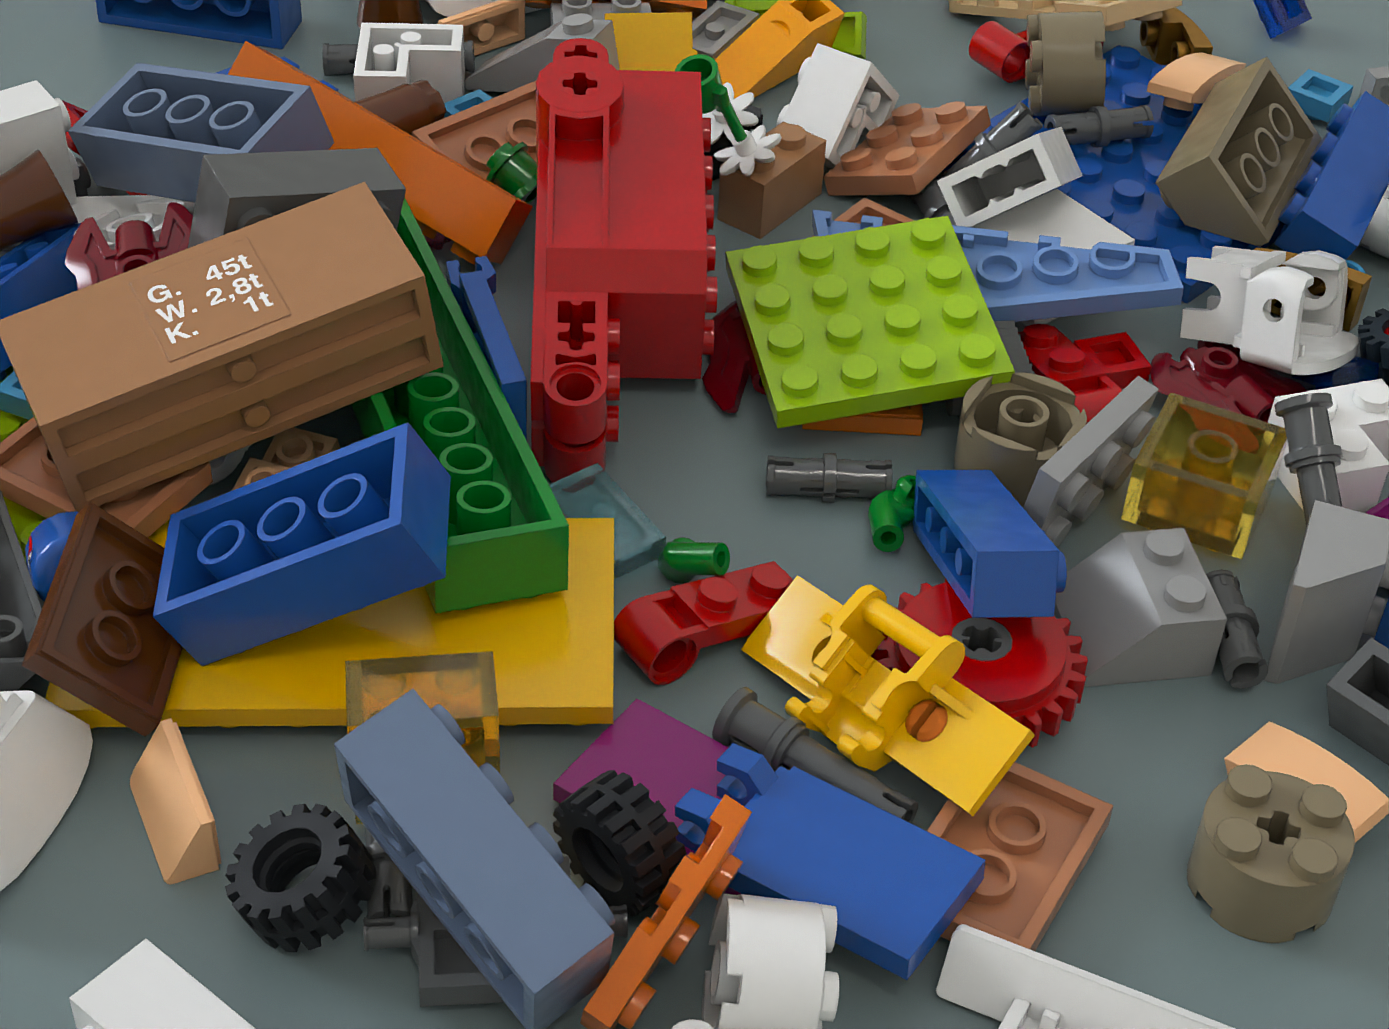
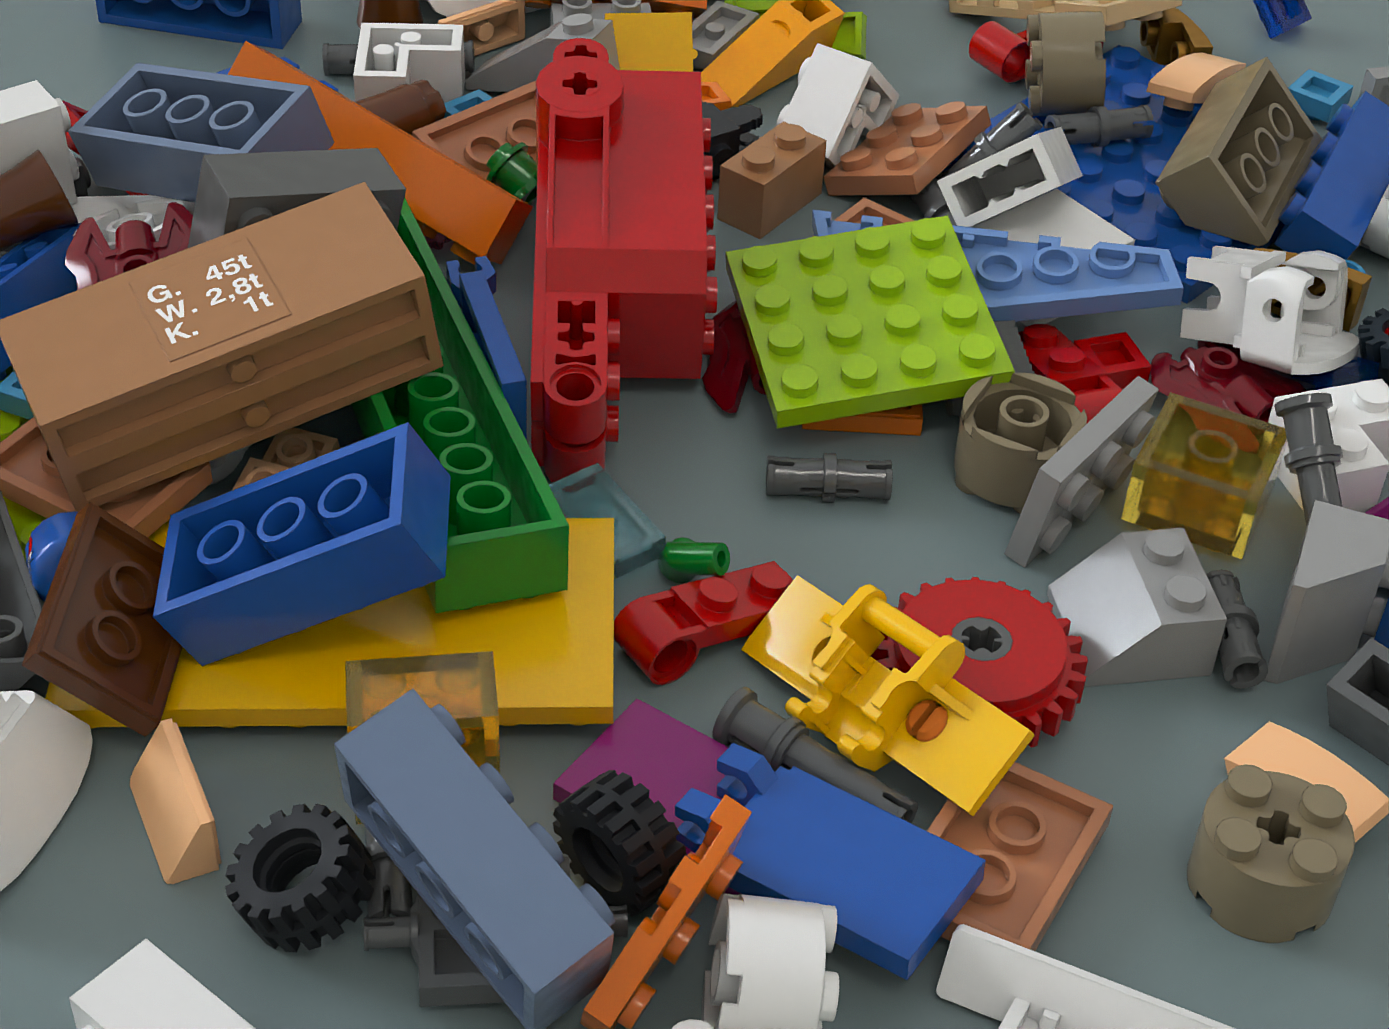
white plant [675,54,782,176] -> none
green arm [868,475,916,552] -> none
blue brick [913,470,1067,618] -> none

